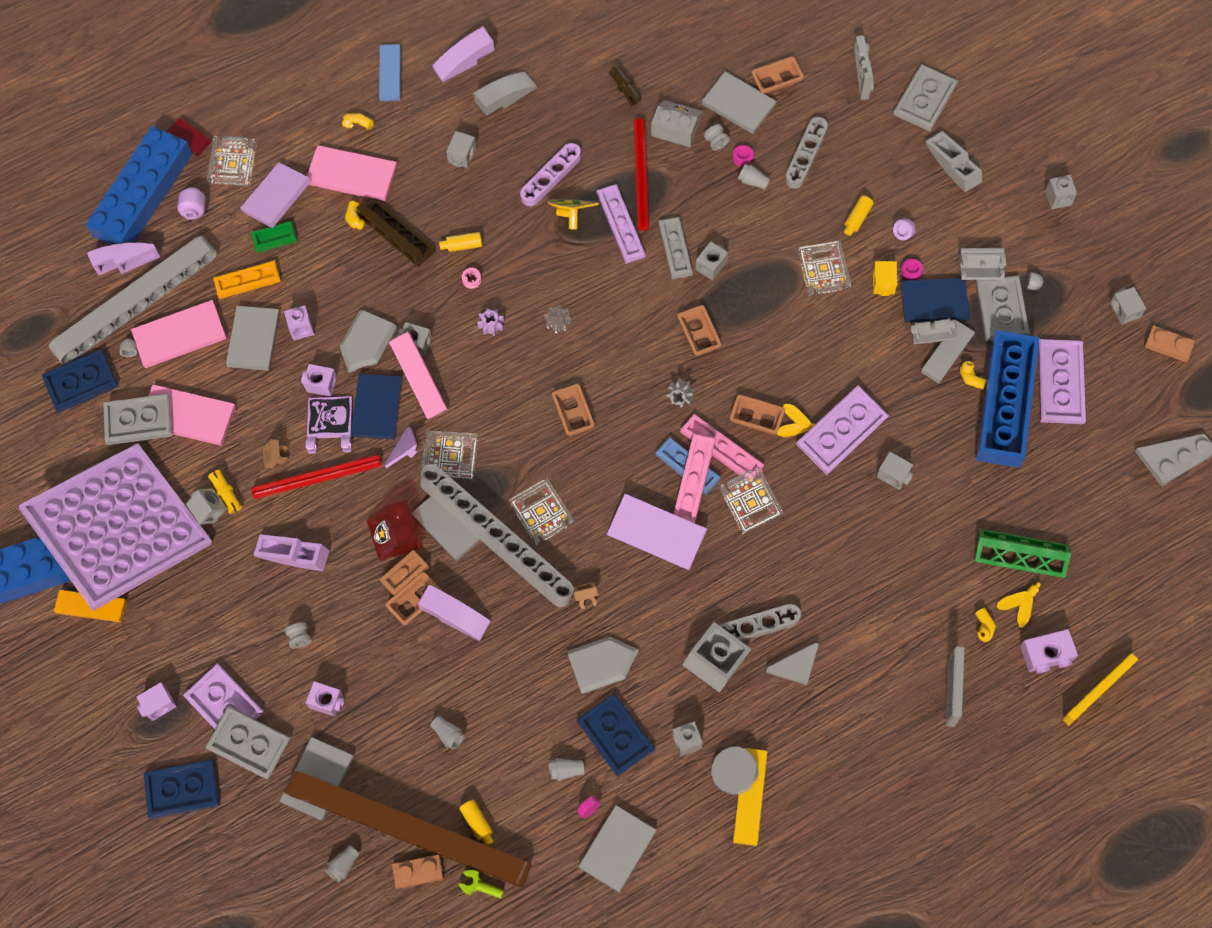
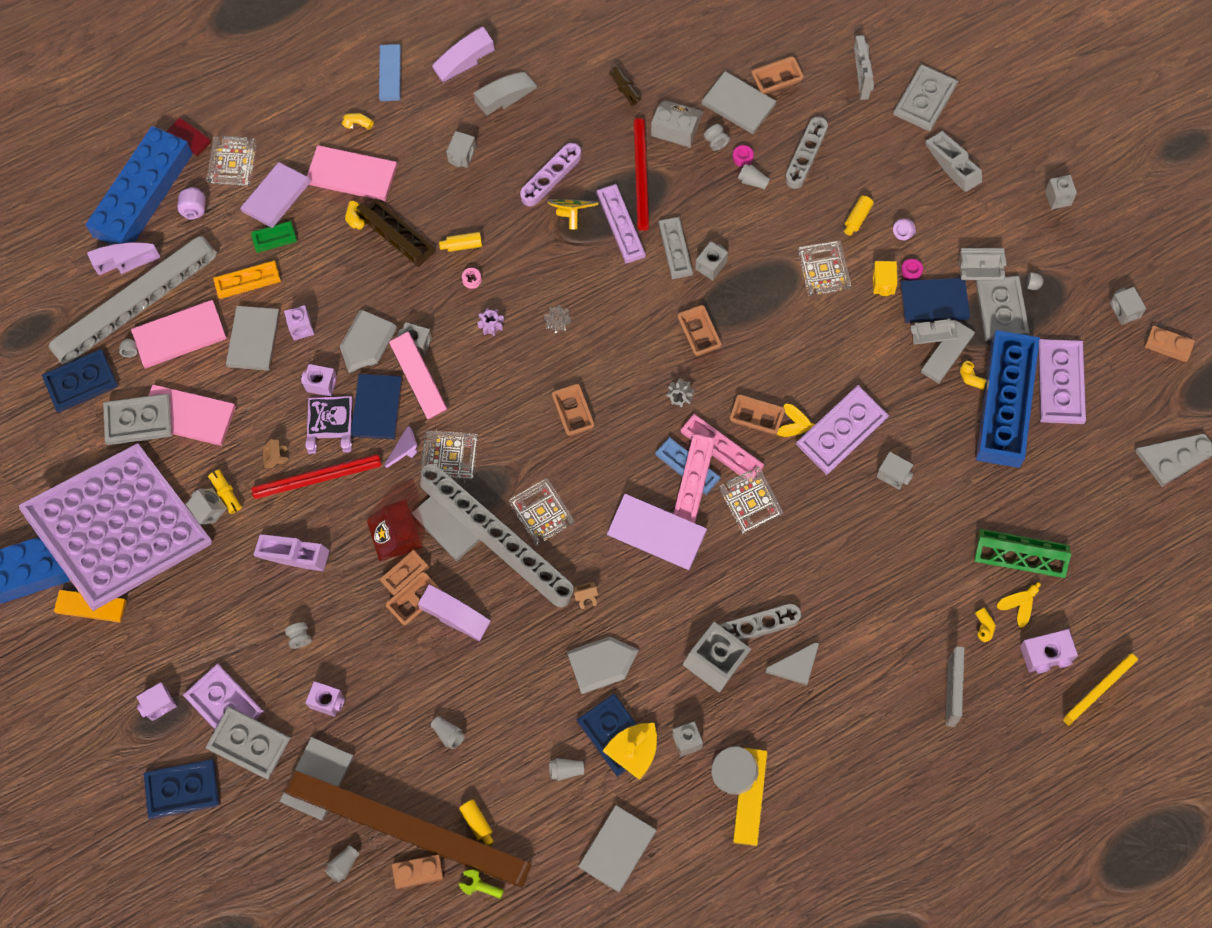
dark pink tile [577,796,600,819] -> none
none -> yellow shield [603,723,657,780]

